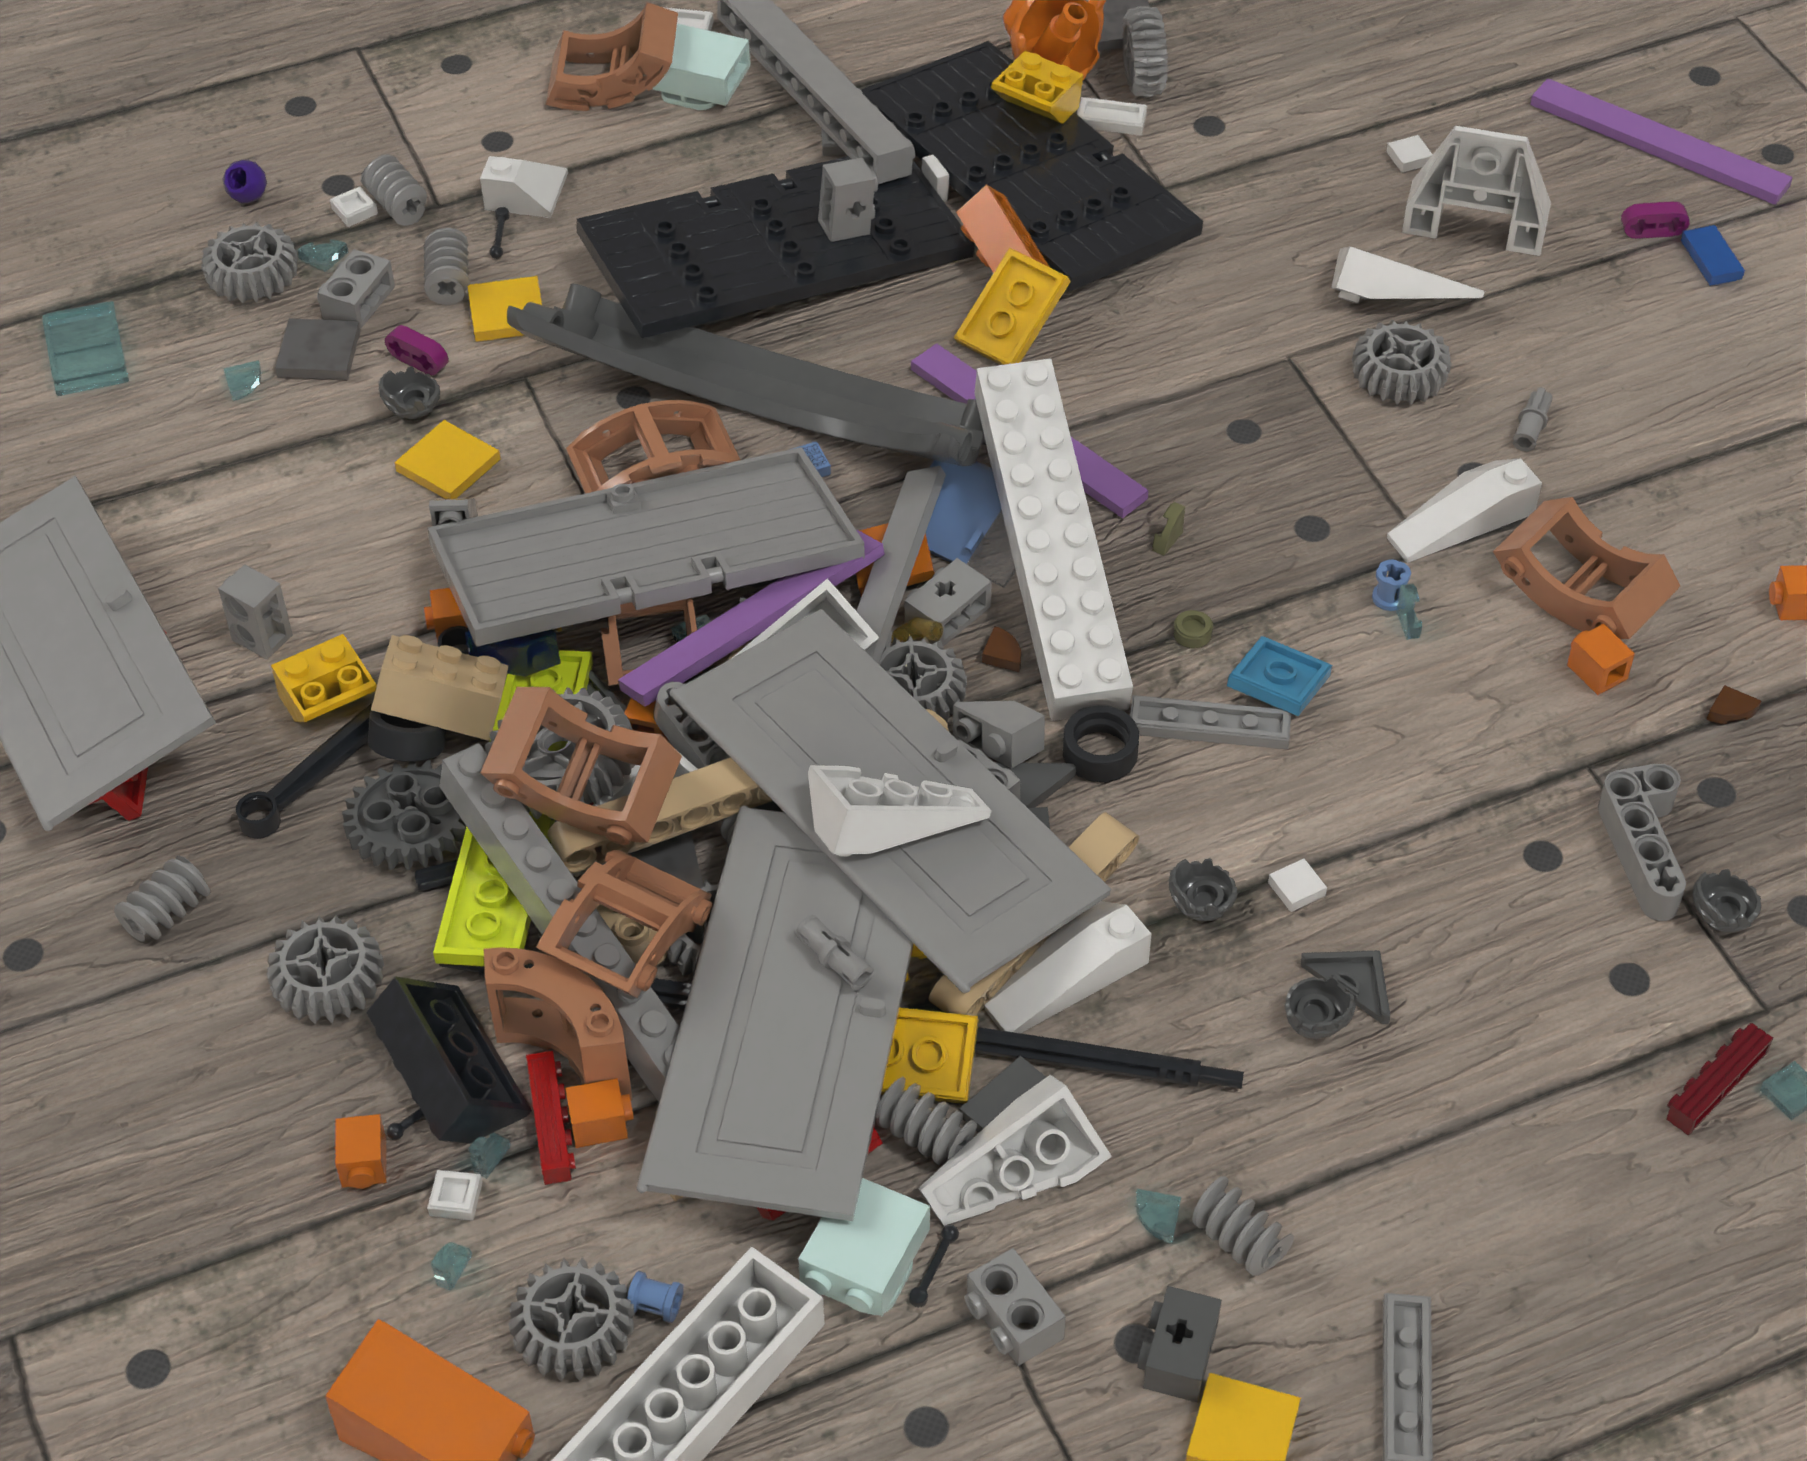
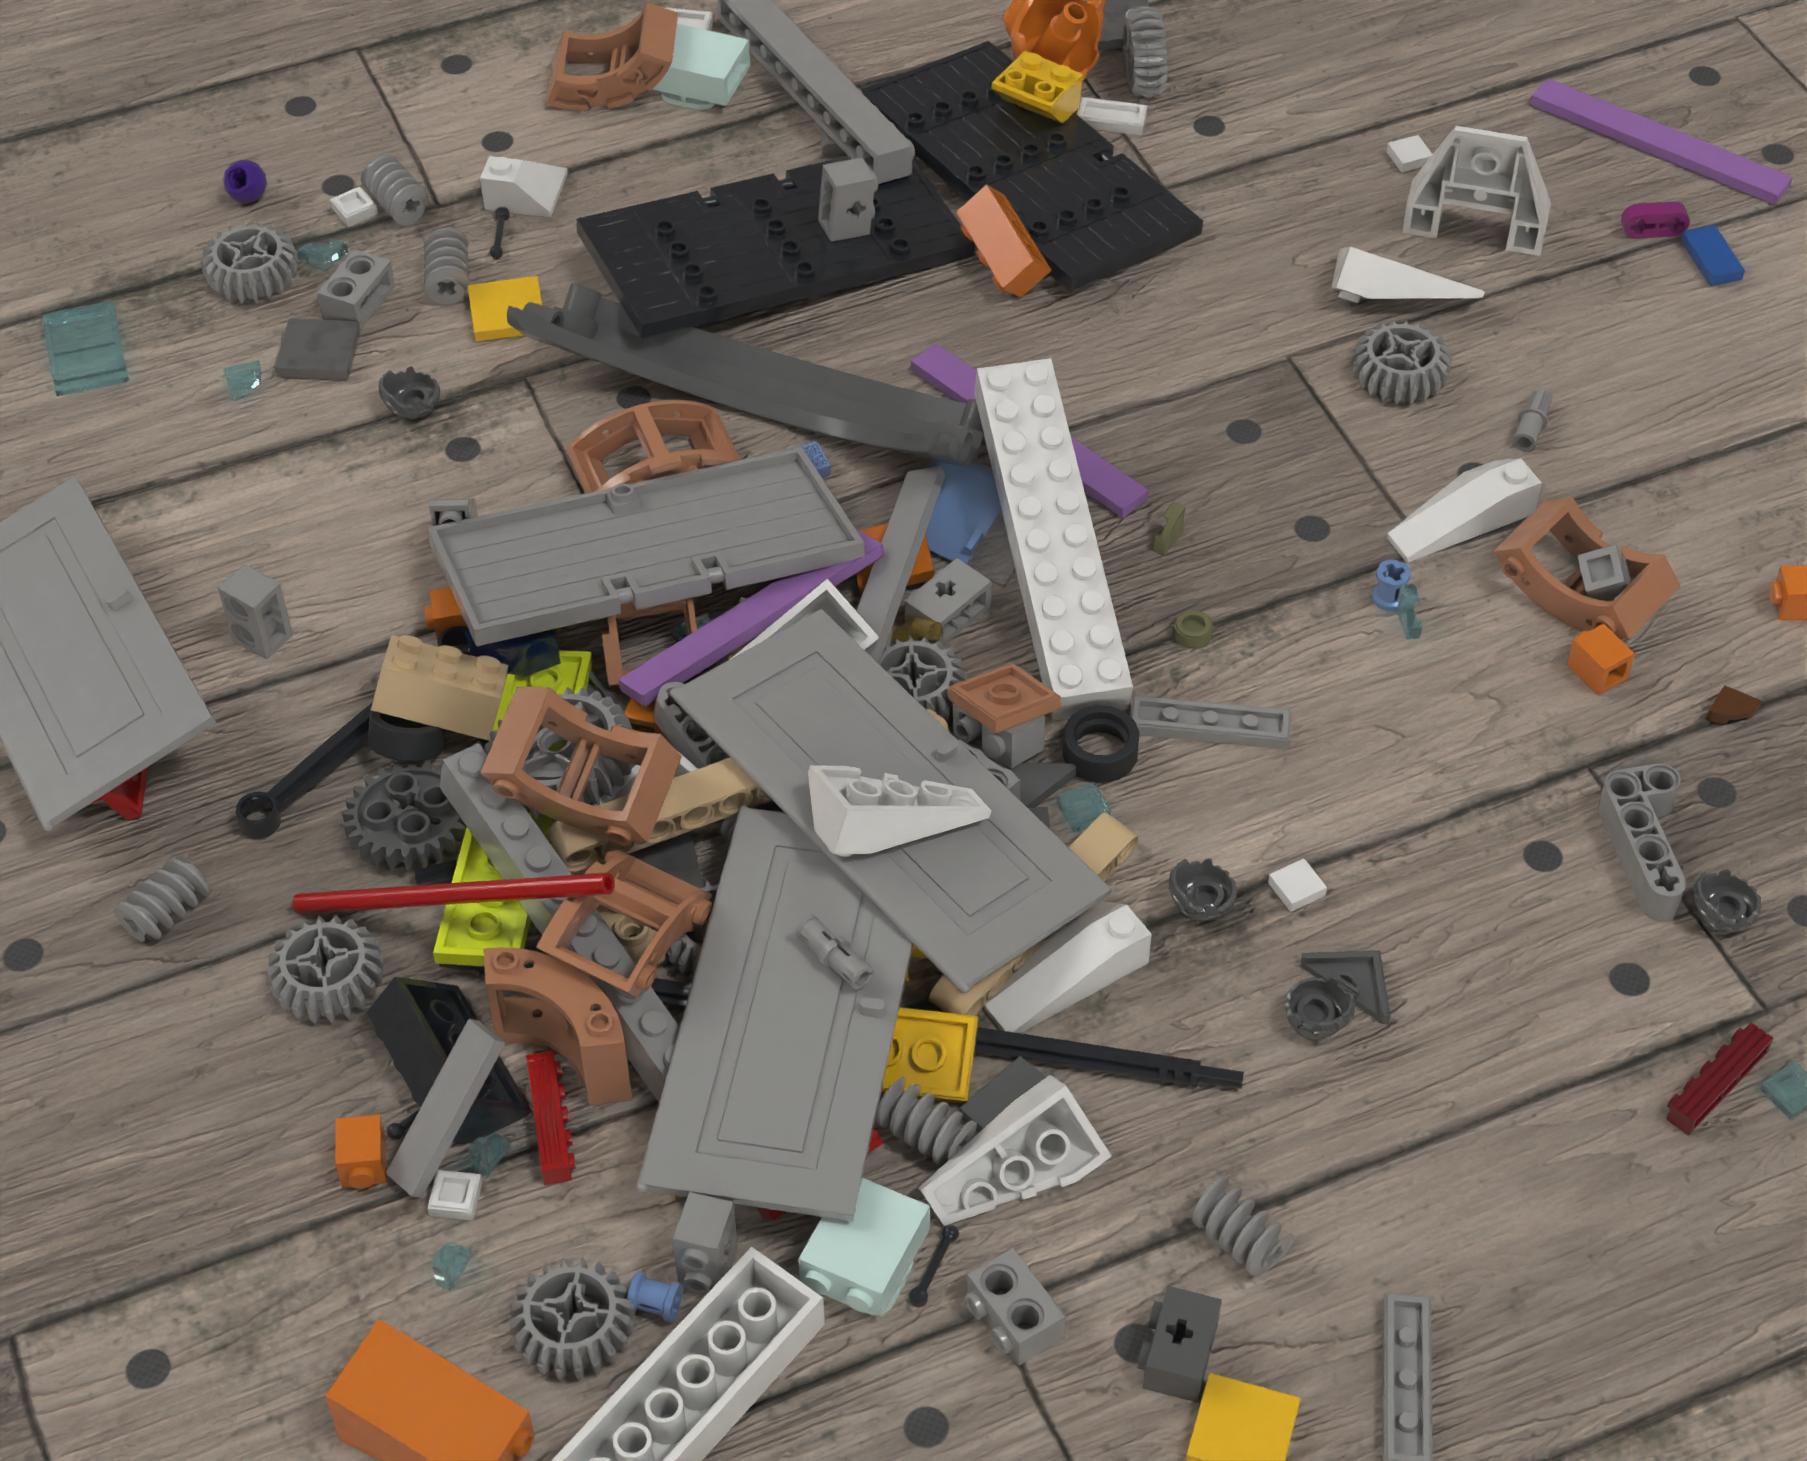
yellow slope [271,634,377,722] -> none
magenta beam [384,325,449,376] -> none
yellow tile [395,420,501,499] -> none
orange brick [565,1078,634,1148] -> none
white tile [922,155,949,202] -> none
yellow tile [953,247,1071,365] -> none
reddish brown tile [982,626,1021,672] -> none
clear light blue tile [1136,1189,1181,1244] -> none
dark azure tile [1227,636,1333,716] -> none
none -> red piece [292,873,615,914]
none -> light grey tile [386,1019,505,1198]
none -> light grey brick [673,1192,738,1294]
none -> nougat tile [948,663,1061,733]
none -> clear light blue tile [1057,782,1112,833]
none -> light grey brick [1577,544,1631,600]

